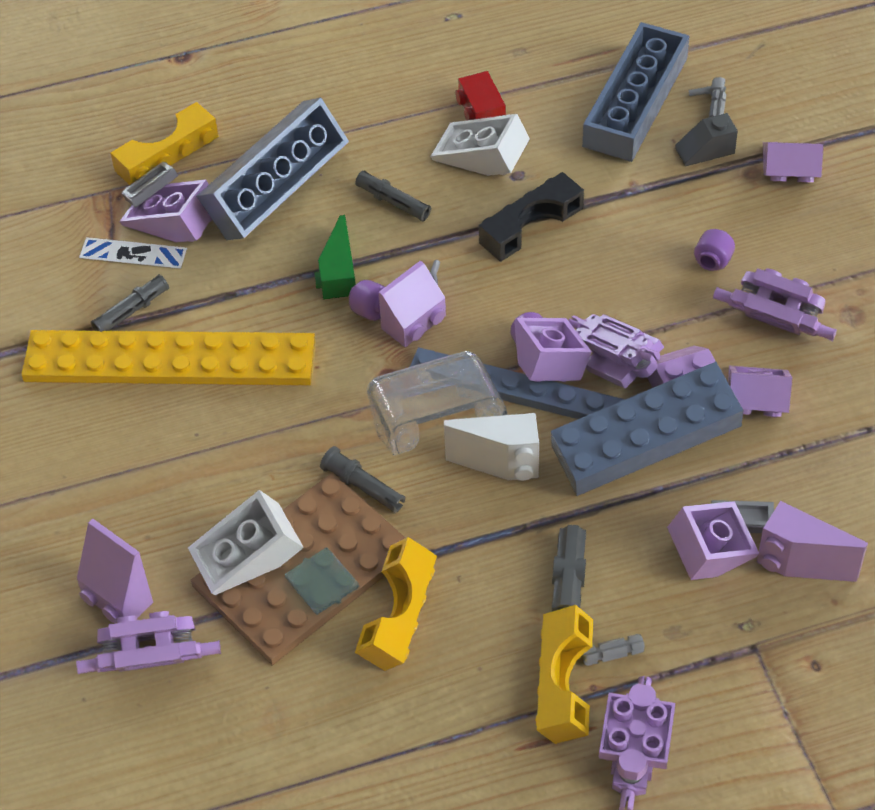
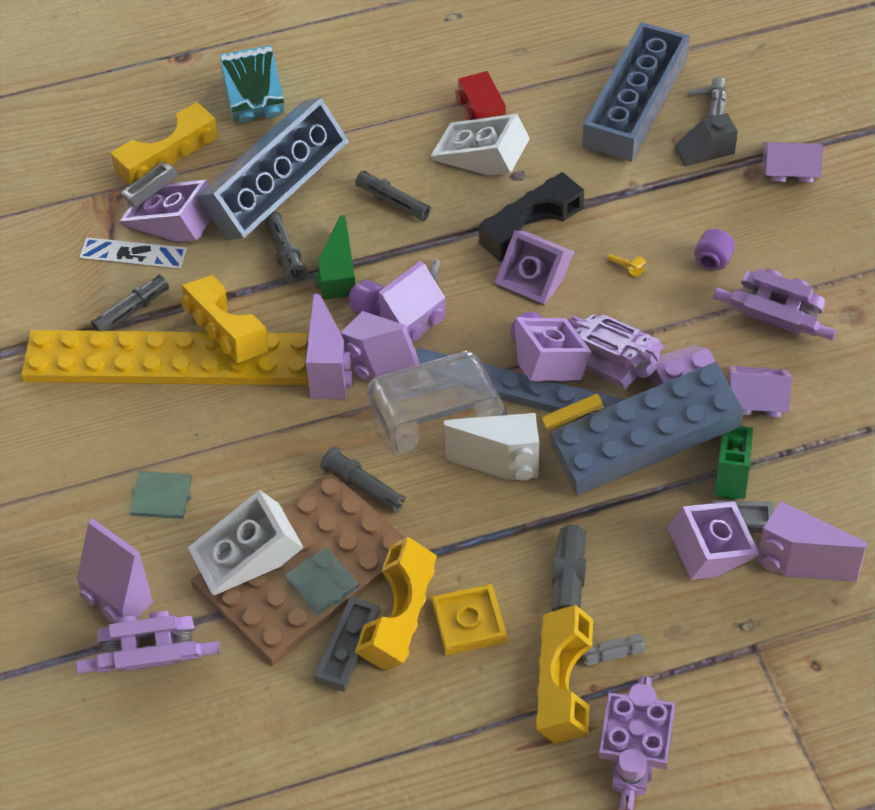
none -> clear light blue piece [130,471,192,519]
none -> yellow arch [181,275,268,363]
none -> slope [220,45,284,123]
none -> dark grey pin [264,211,308,283]
none -> lavender slope [306,294,352,399]
none -> dark grey plate [314,596,381,692]
none -> lavender slope [341,311,422,383]
none -> yellow tile [431,584,508,656]
none -> lavender slope [495,231,574,304]
none -> yellow tile [542,393,604,436]
none -> yellow hand [608,254,647,278]
none -> green slope [714,426,753,500]

